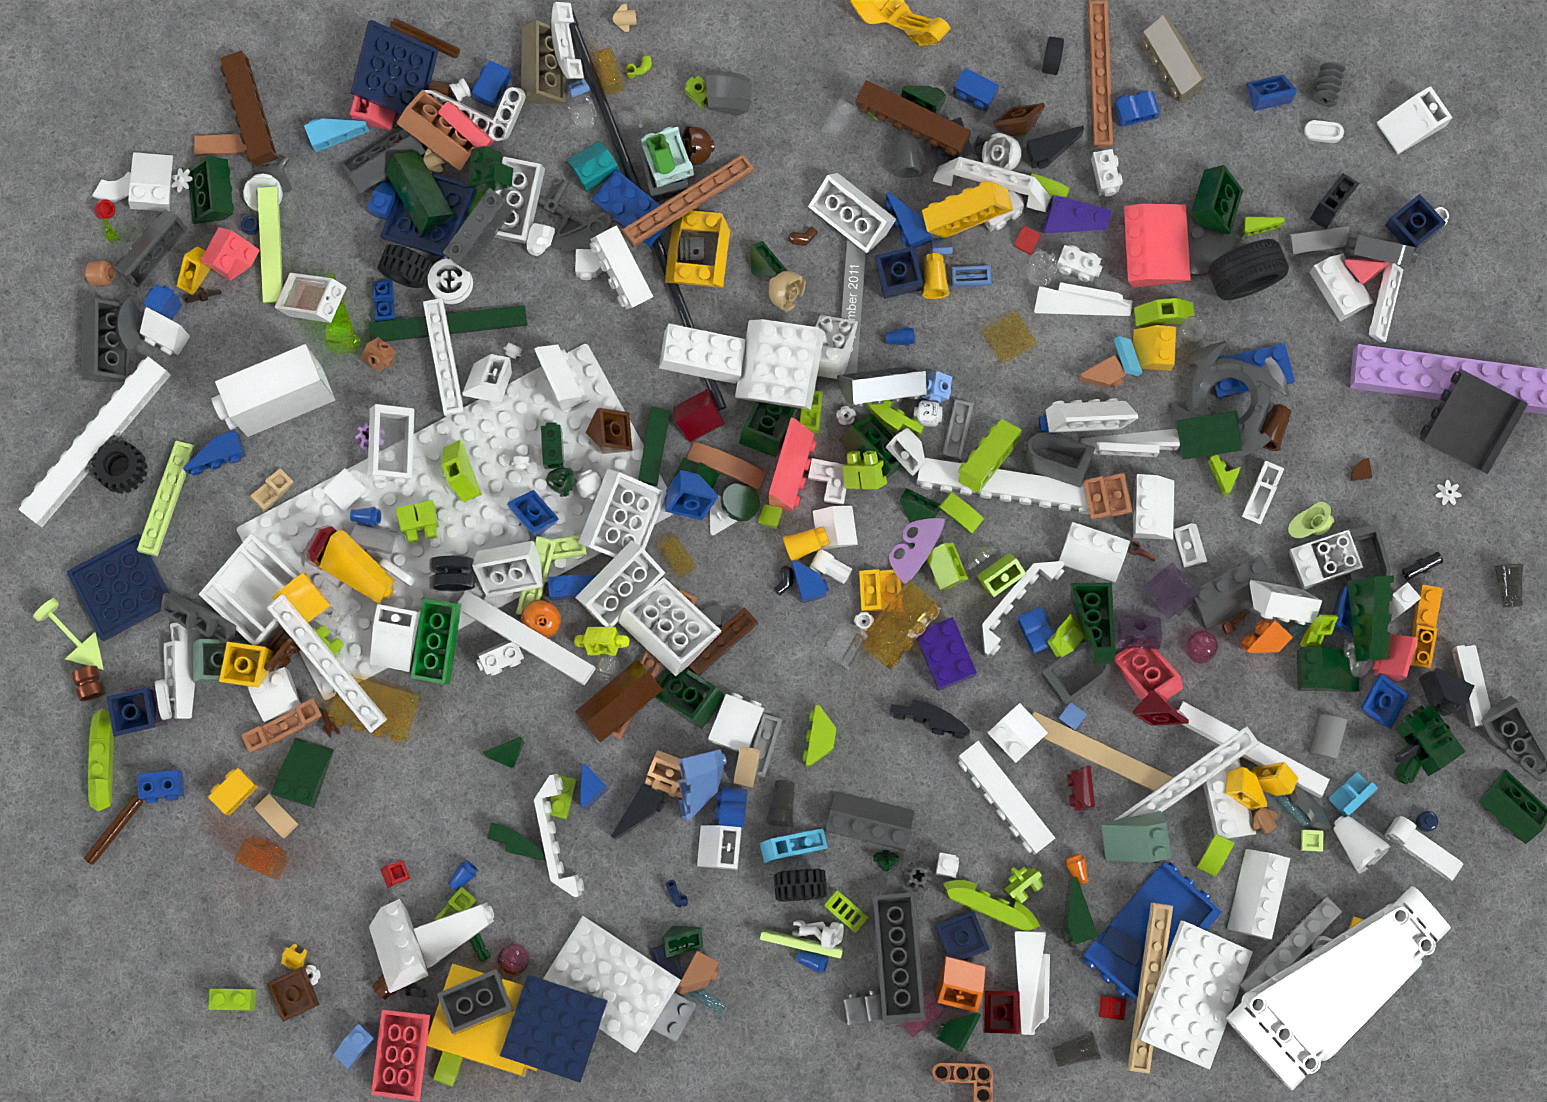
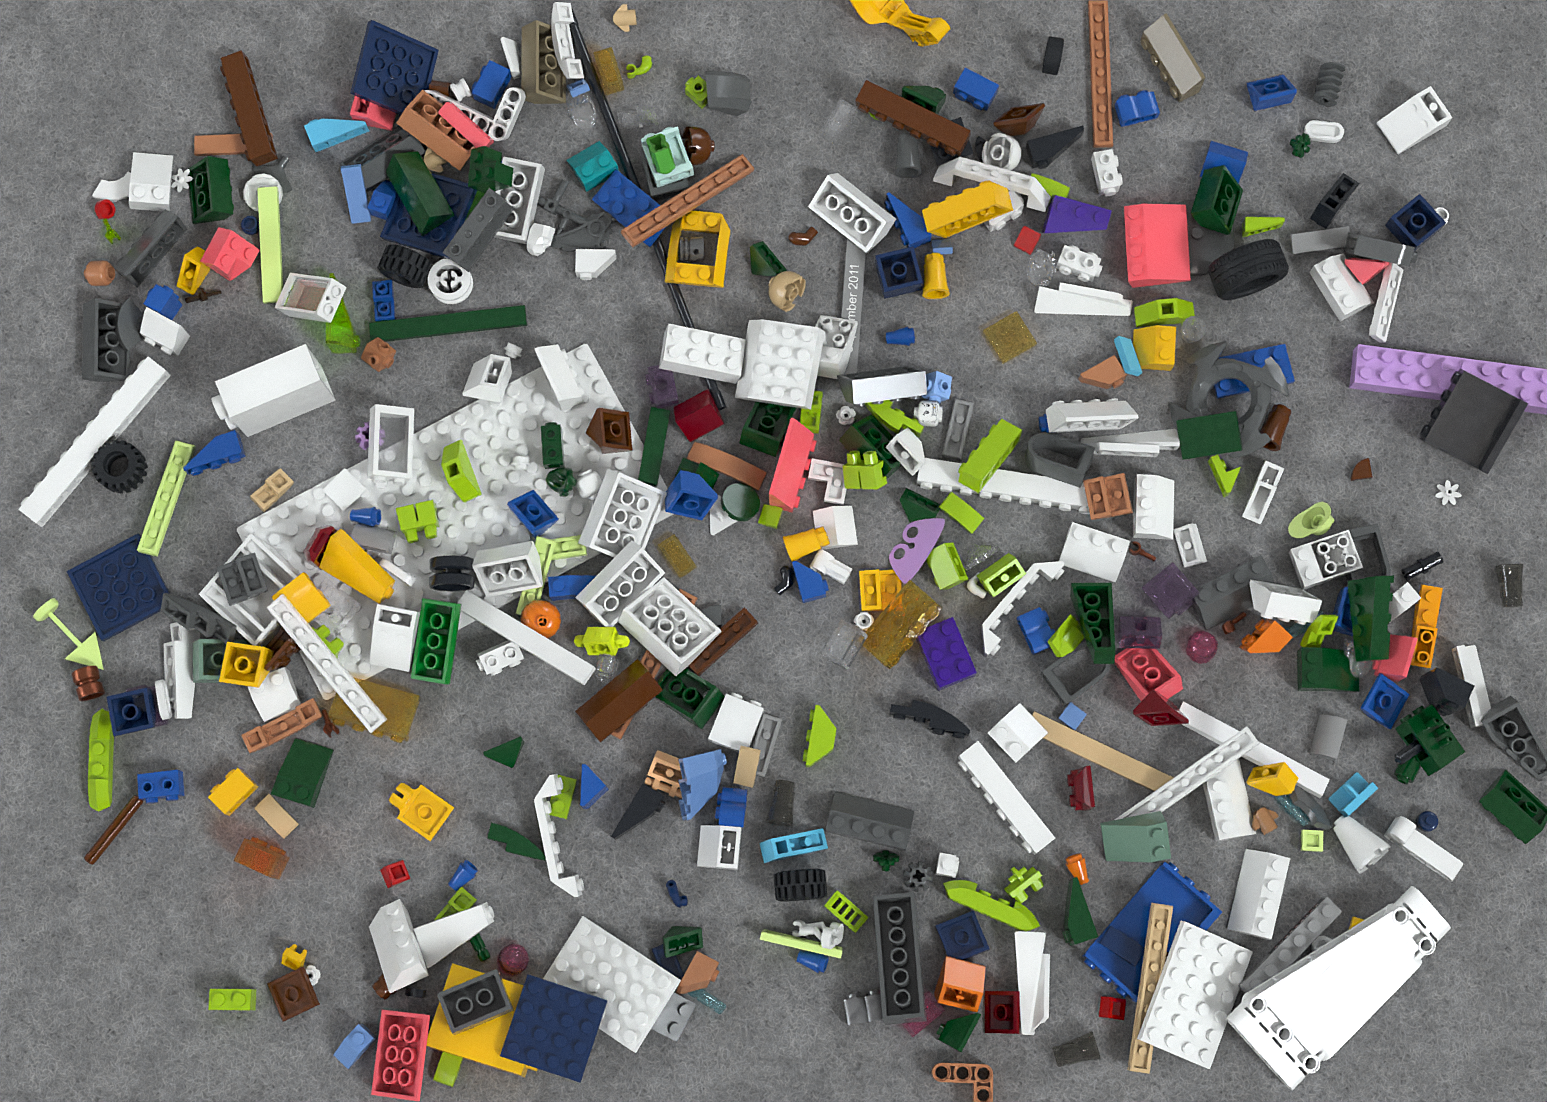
reddish brown axle [390,18,460,58] -> none
white plate [423,298,464,416] -> none
white brick [590,225,653,309] -> none
medium blue tile [951,265,992,287] -> none
lime slope [1197,834,1235,877] -> none
yellow slope [1225,767,1267,810] -> none
none -> dark grey slope [217,553,268,606]
none -> medium blue tile [341,164,371,224]
none -> yellow plate [389,783,454,842]
none -> white slope [500,37,521,79]
none -> clear purple brick [645,365,679,408]
none -> white animal [967,572,987,598]
none -> blue slope [1200,141,1248,184]
none -> dark green plant [1290,133,1311,158]

